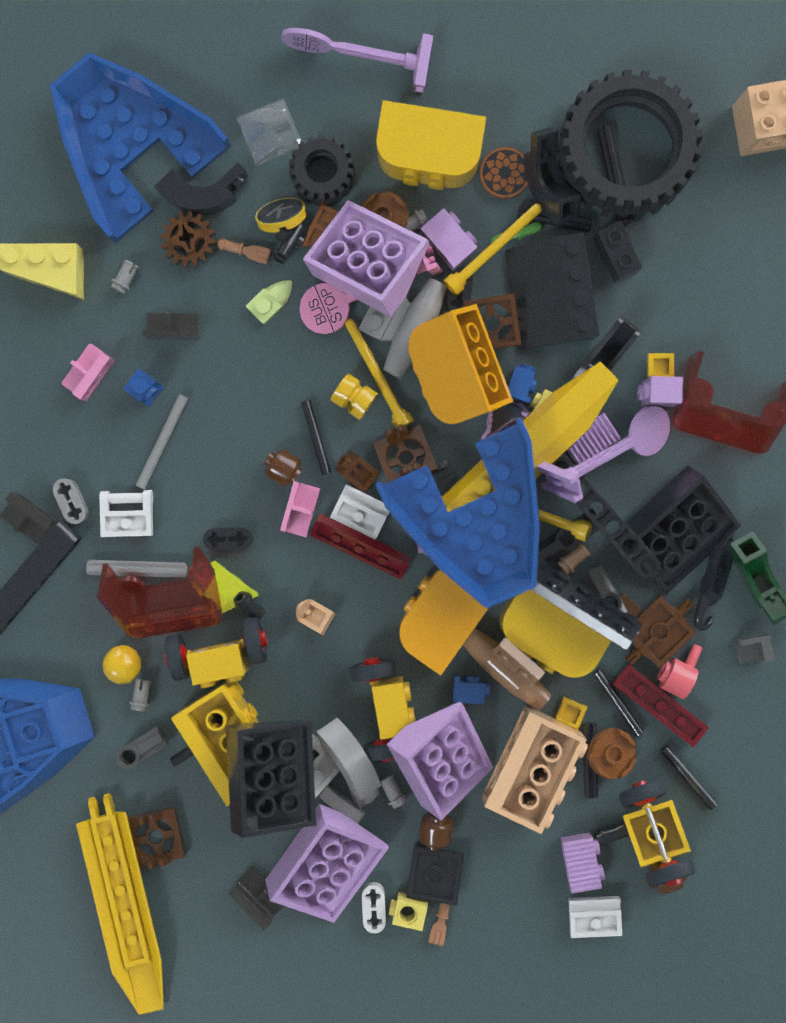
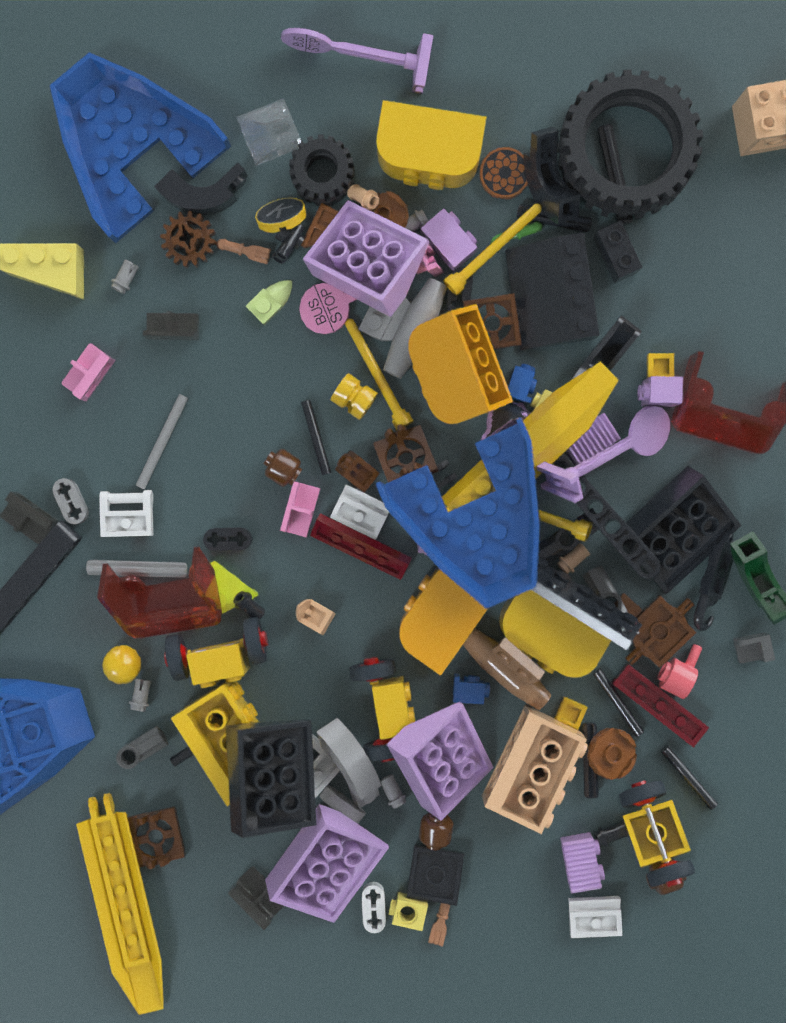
blue brick [123,368,164,407] -> none
none -> light nougat pin [348,184,379,210]

